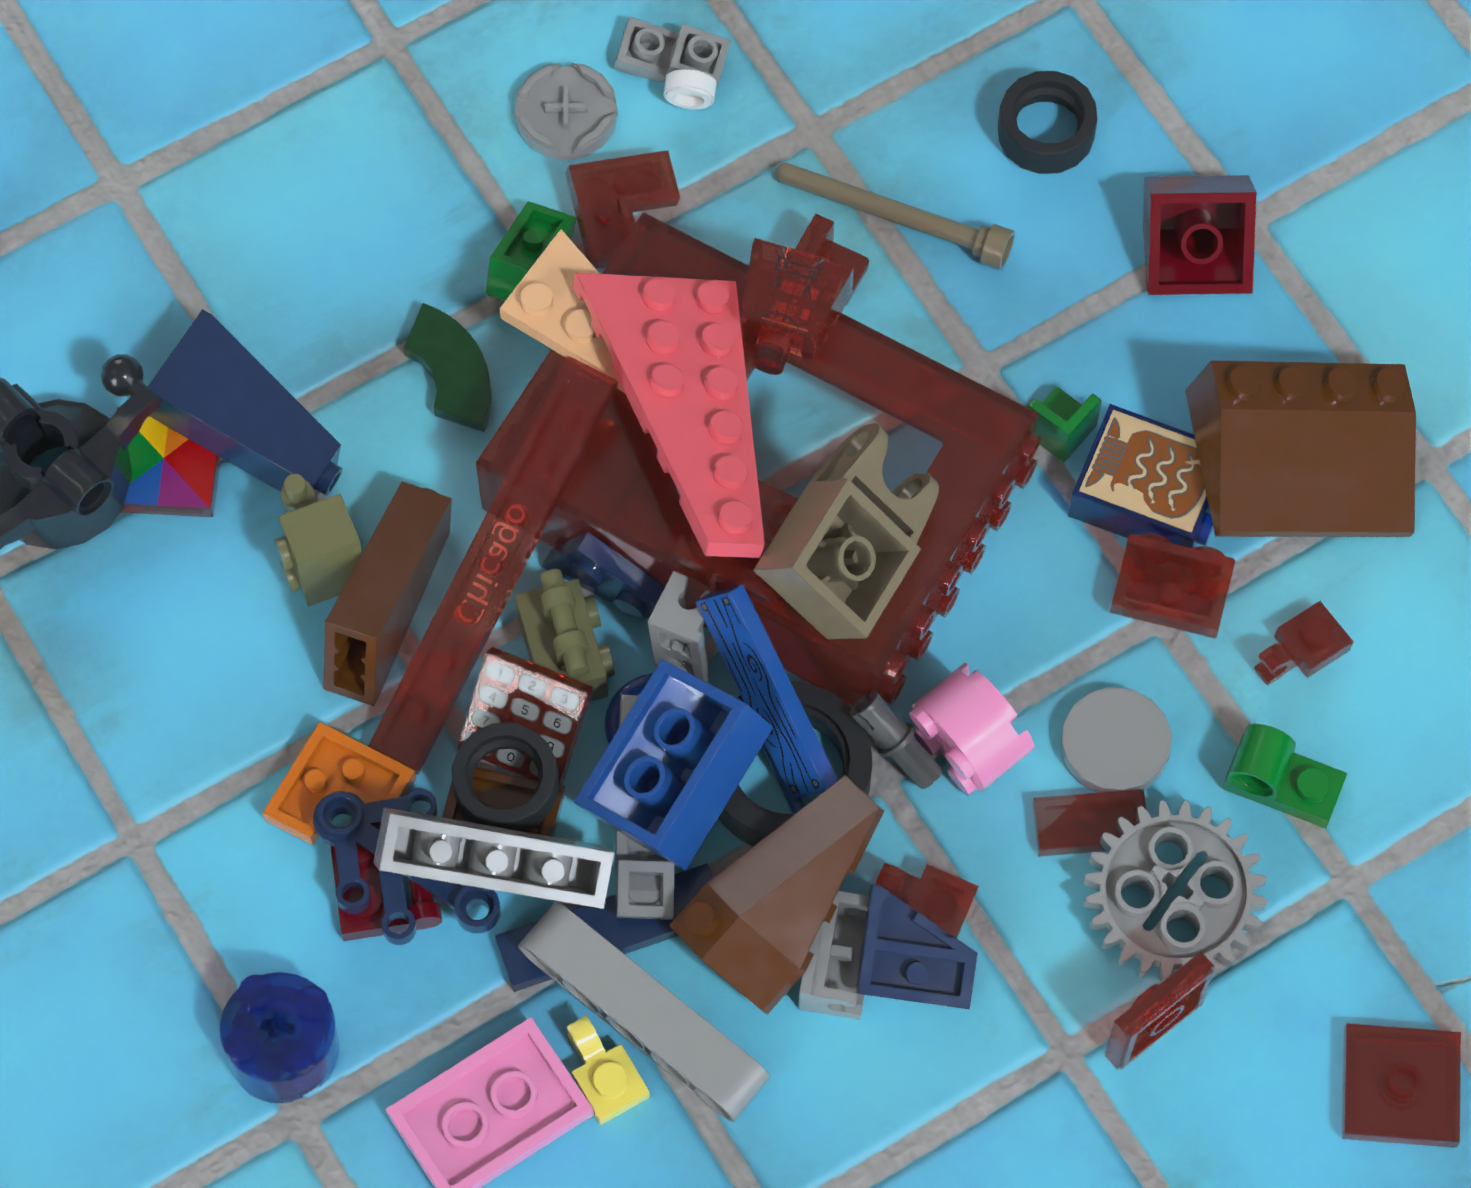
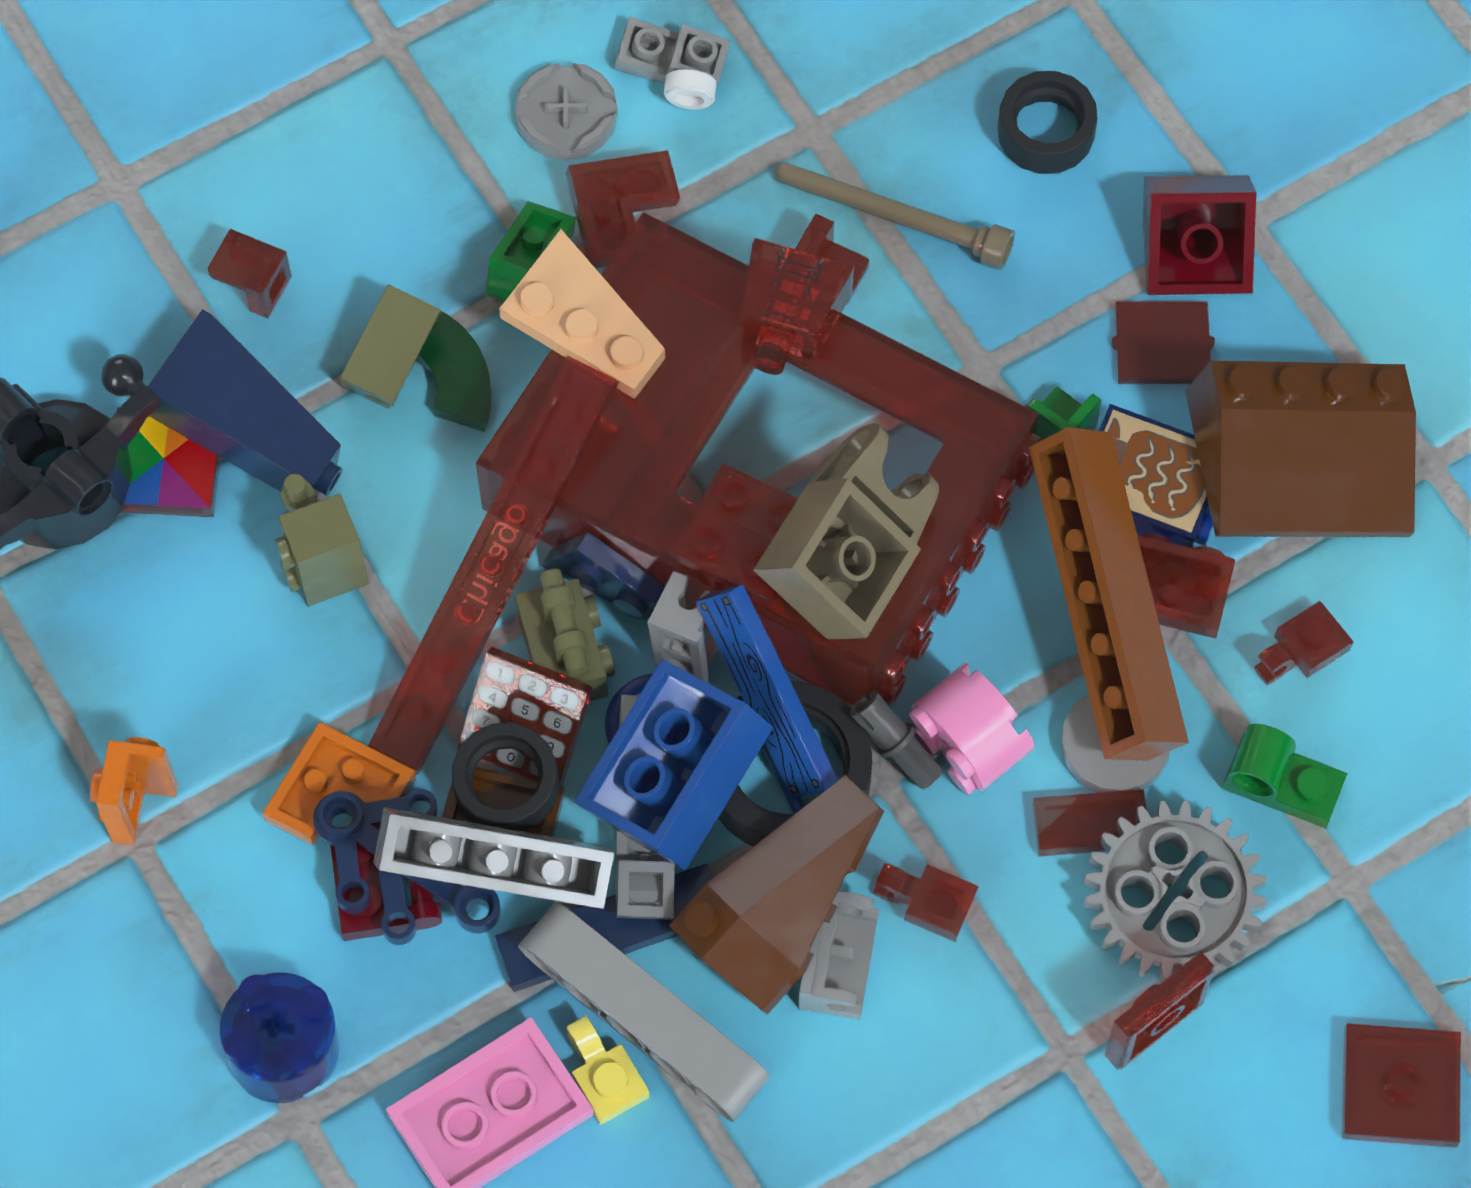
reddish brown slope [323,482,452,706] -> none
coral wing [572,272,765,558] -> none
dark blue wing [855,884,978,1009] -> none
none -> orange bracket [90,737,178,845]
none -> clear red panel [208,229,292,318]
none -> olive hinge [340,284,441,408]
none -> dark orange brick [1029,427,1189,761]
none -> clear red piece [1111,301,1215,384]

